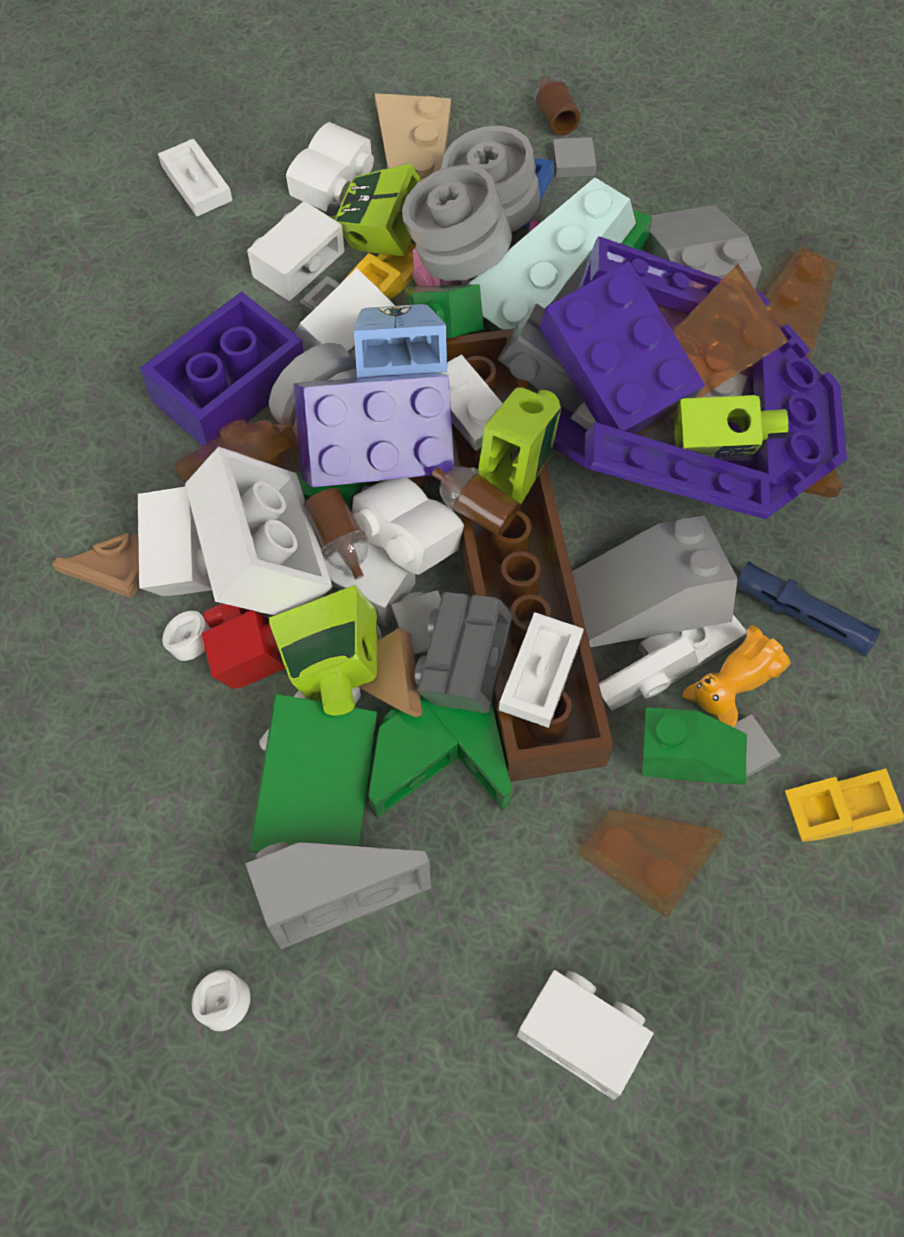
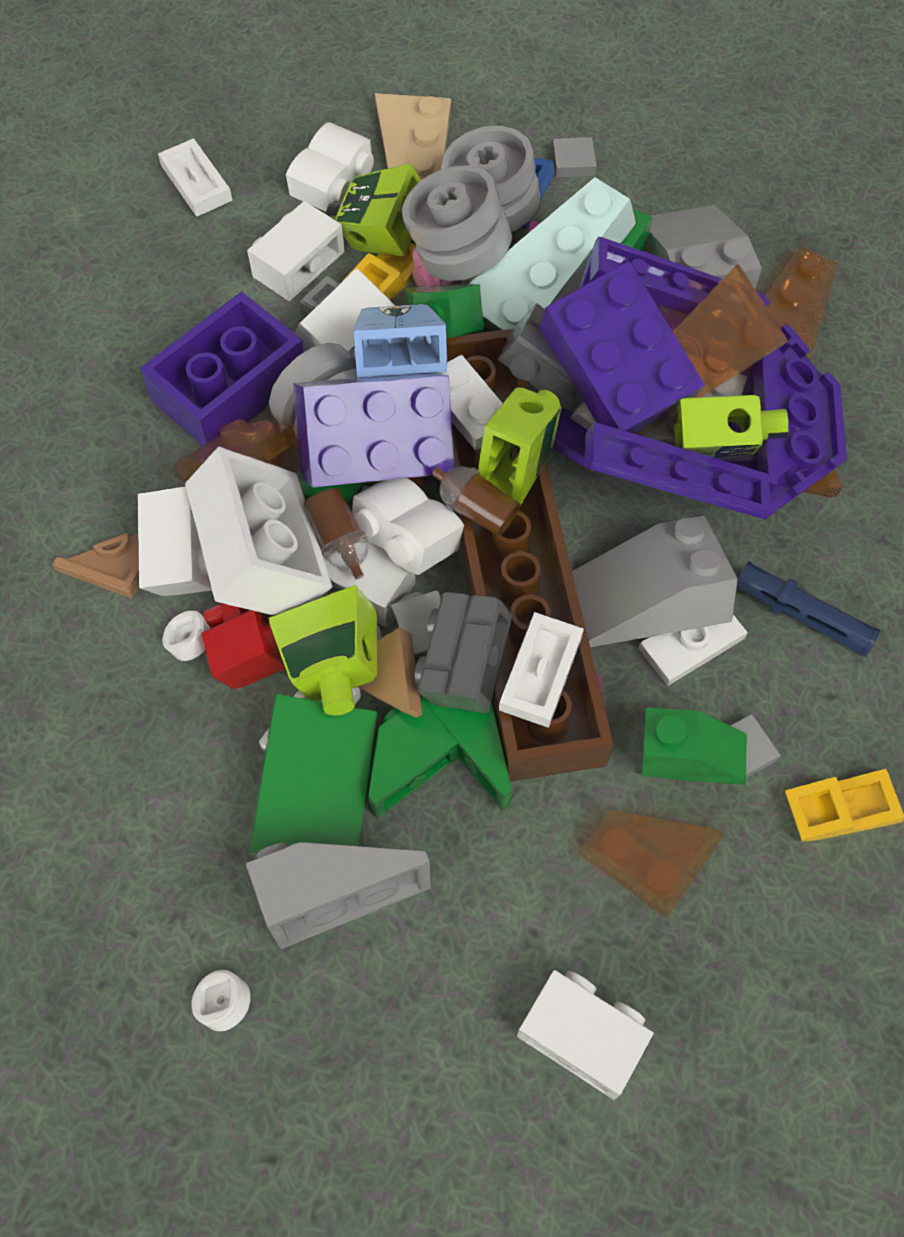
reddish brown piece [533,75,580,135] -> none
white plate [599,635,698,711] -> none
light orange animal [682,625,791,727] -> none

